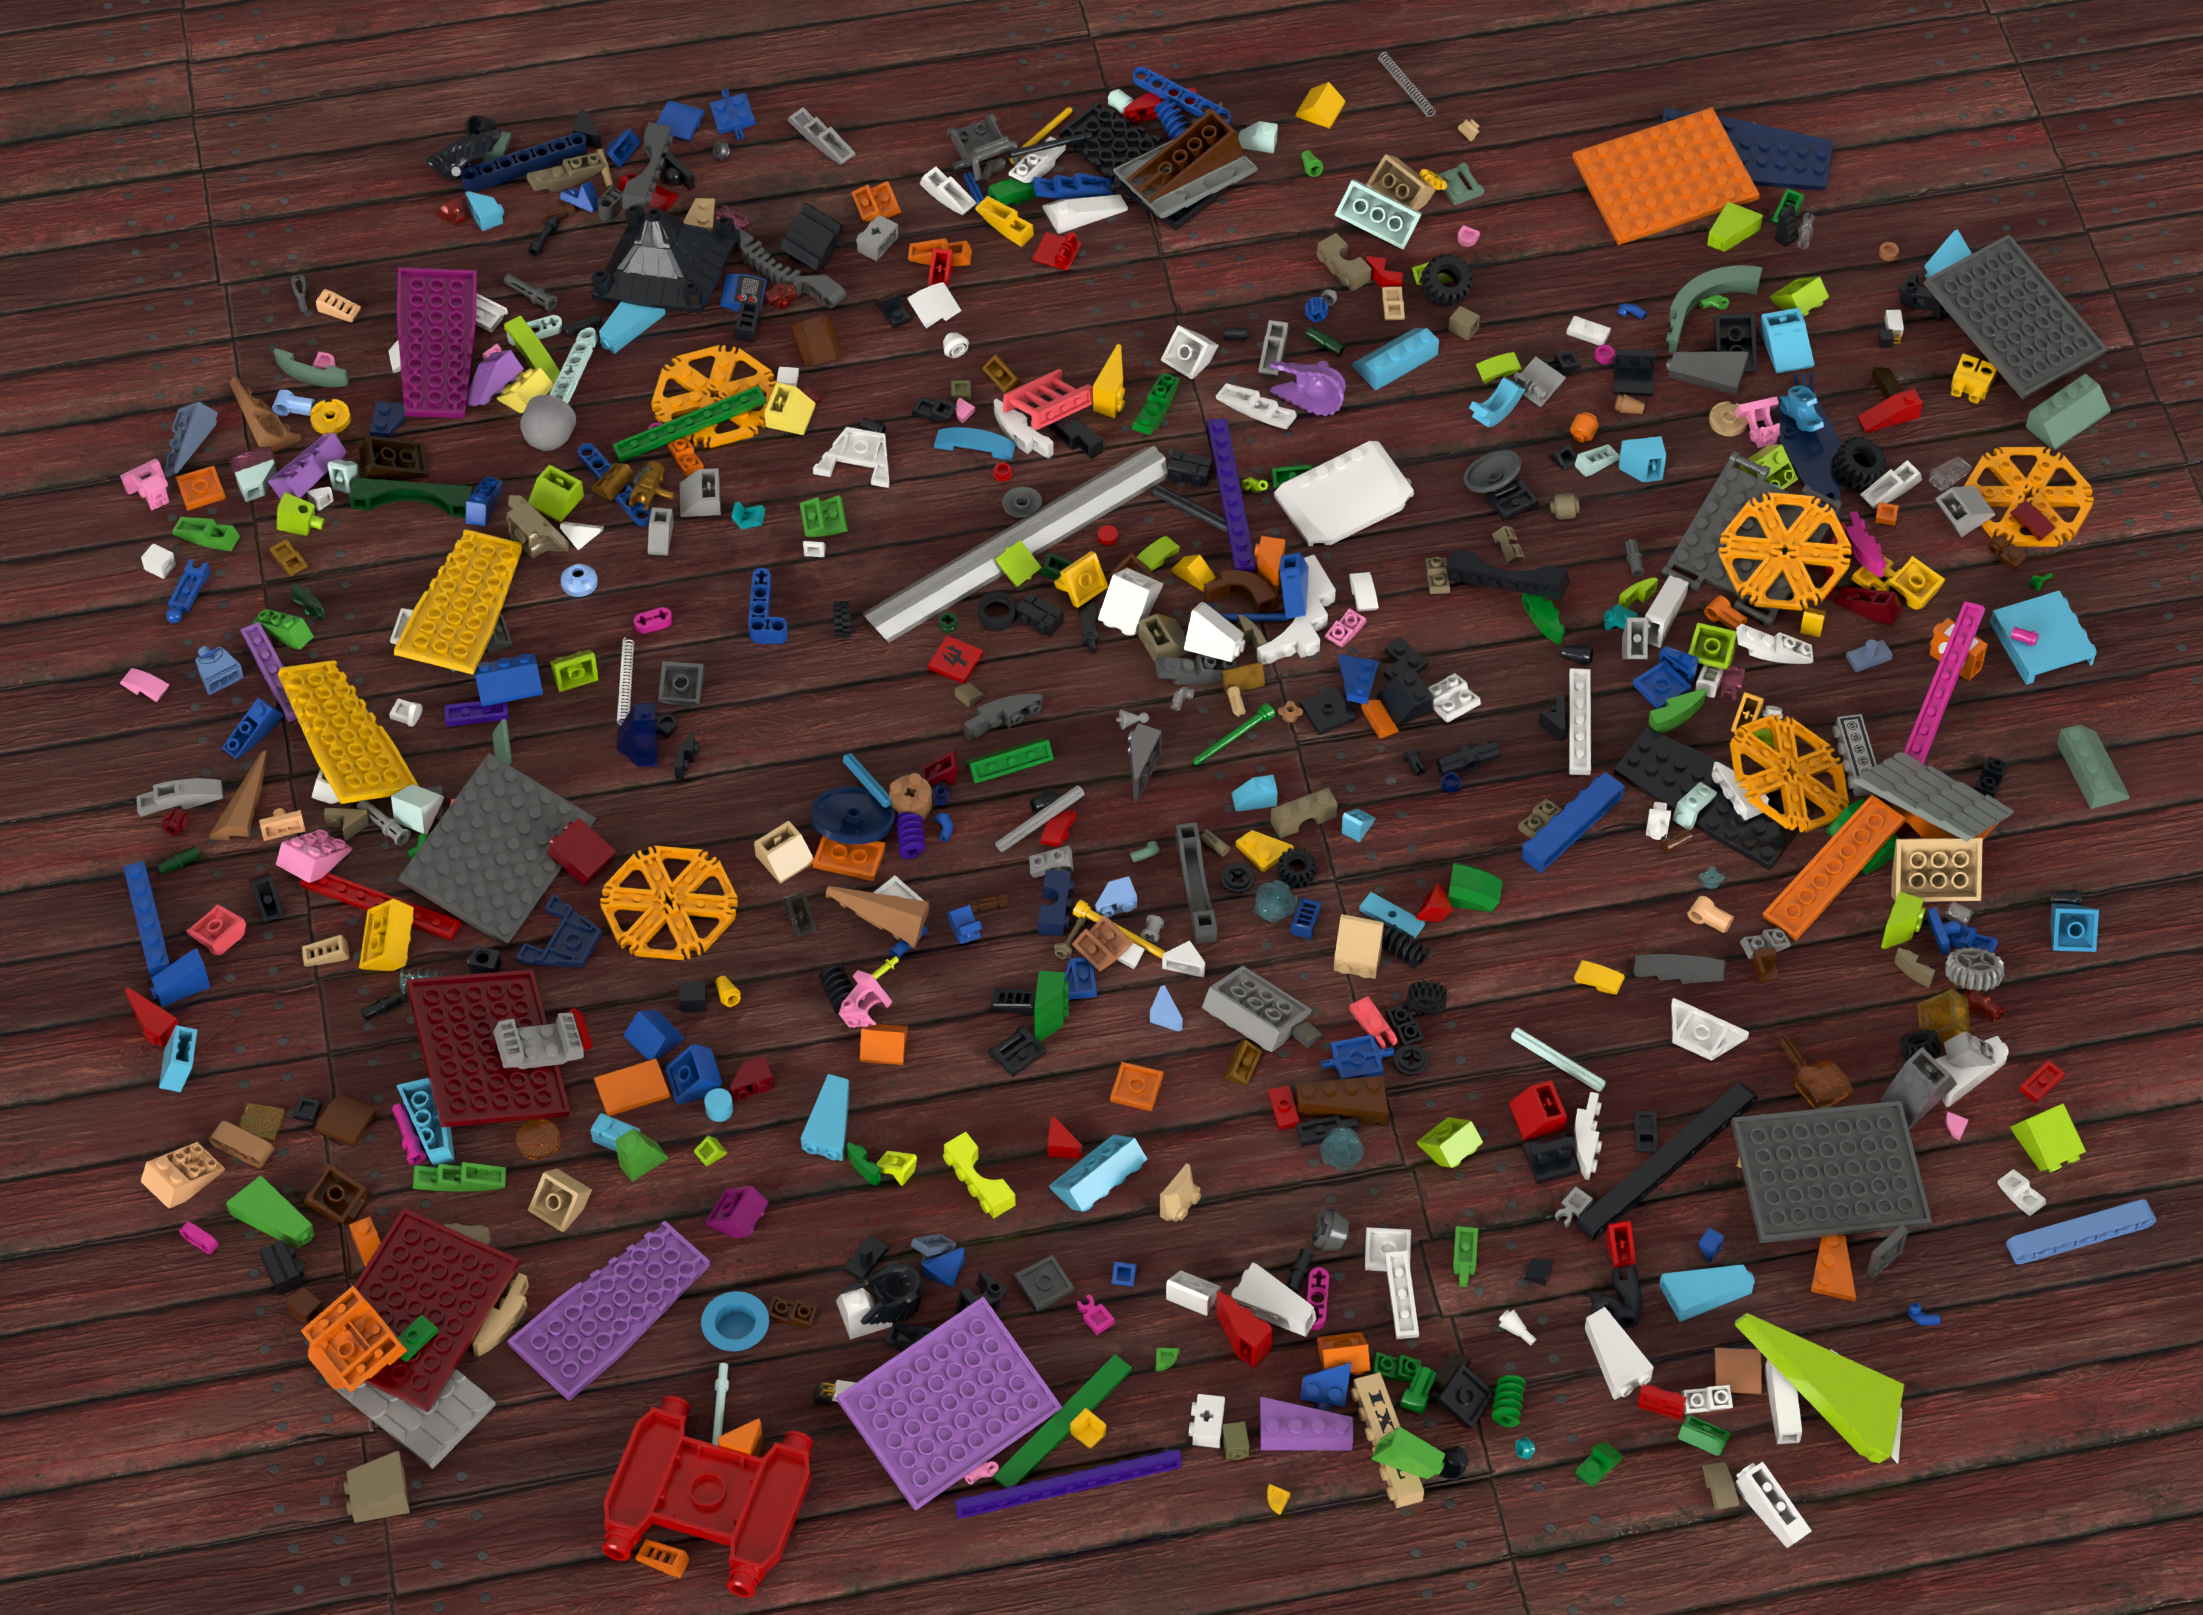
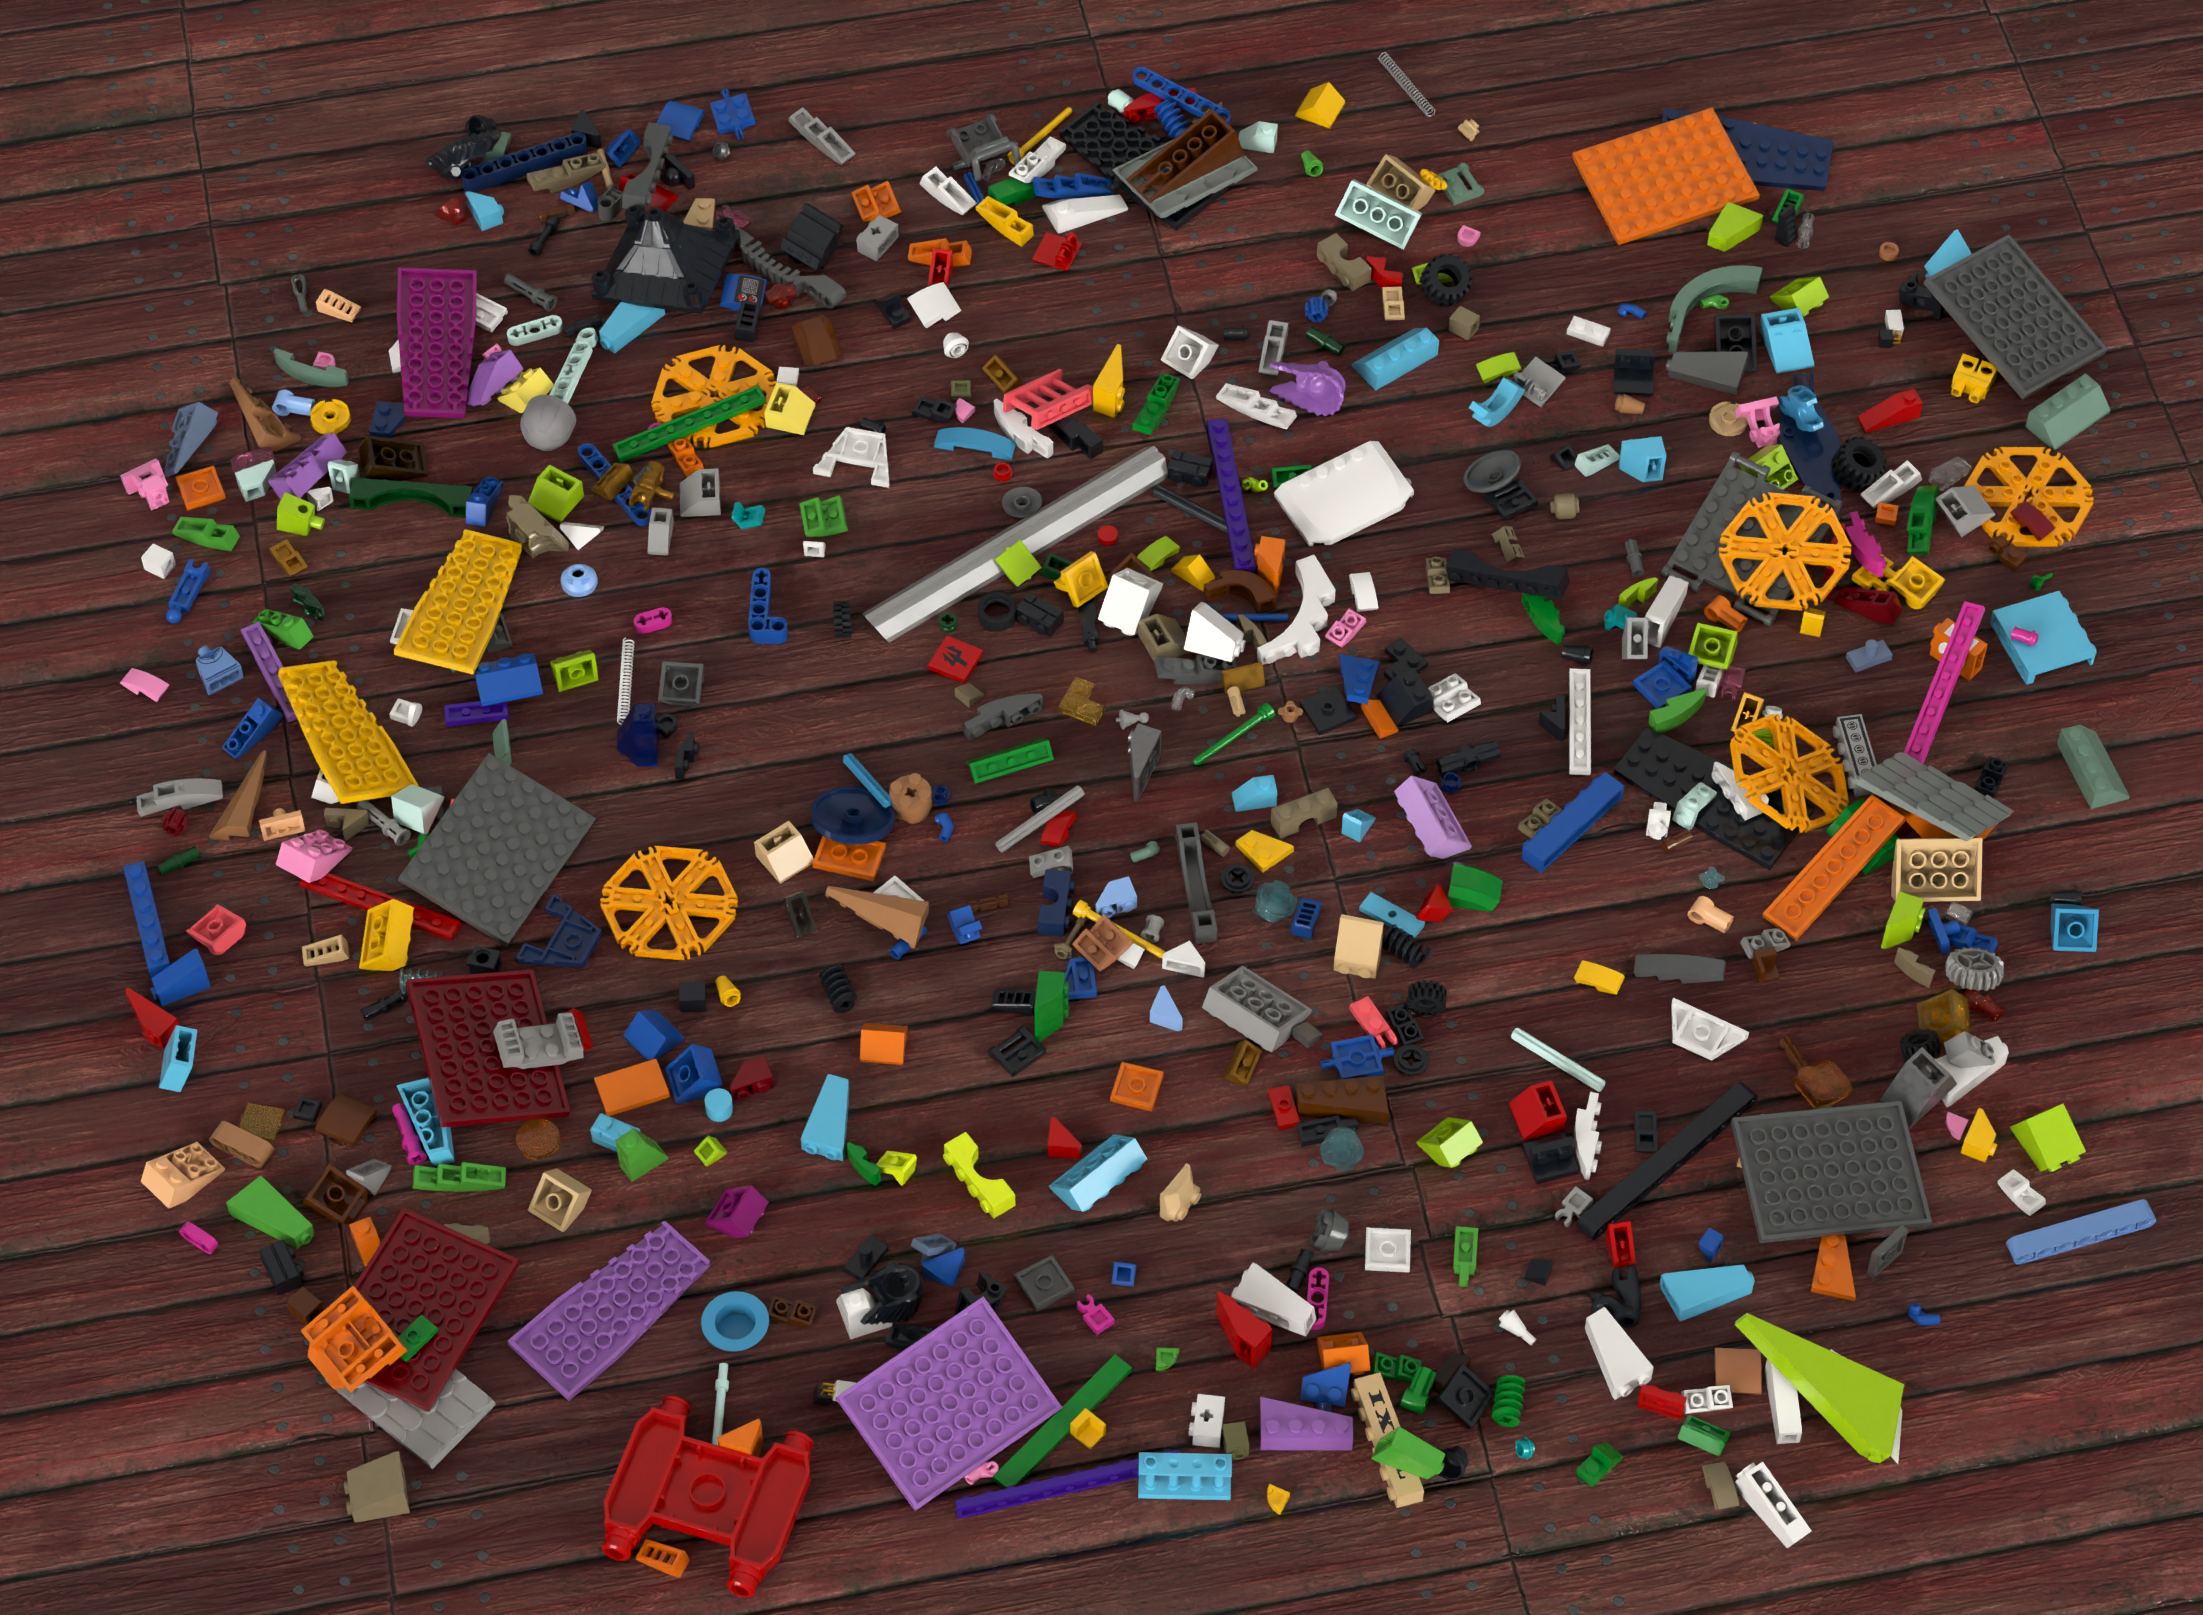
black slope [248,872,284,923] -> none
tan slope [471,1273,529,1357] -> none
lime slope [504,315,560,384] -> none
dark red brick [547,818,616,886] -> none
bright pink tile [839,970,892,1028] -> none
neon yellow piece [871,956,899,980] -> none
dark purple piece [896,812,926,859] -> none
dark red slope [921,750,958,786] -> none
black piece [1007,131,1092,158] -> none
white slope [1166,1270,1221,1316] -> none
black tyre [1278,847,1316,888] -> none
blue slope [1280,552,1309,619] -> none
white plate [1385,1250,1419,1339] -> none
orange head [1570,412,1599,443] -> none
dark pink tile [1595,345,1615,364] -> none
white slope [1736,624,1813,664] -> none
dark brown slope [1872,367,1904,399] -> none
red plate [2019,1060,2065,1104] -> none
none -> light grey slope [346,1159,392,1195]
none -> clear yellow plate [1058,677,1105,726]
none -> medium azure fence [1138,1452,1232,1500]
none -> lavender slope [1394,776,1472,859]
none -> green slope [1907,485,1939,556]
none -> yellow slope [1961,1108,1998,1163]

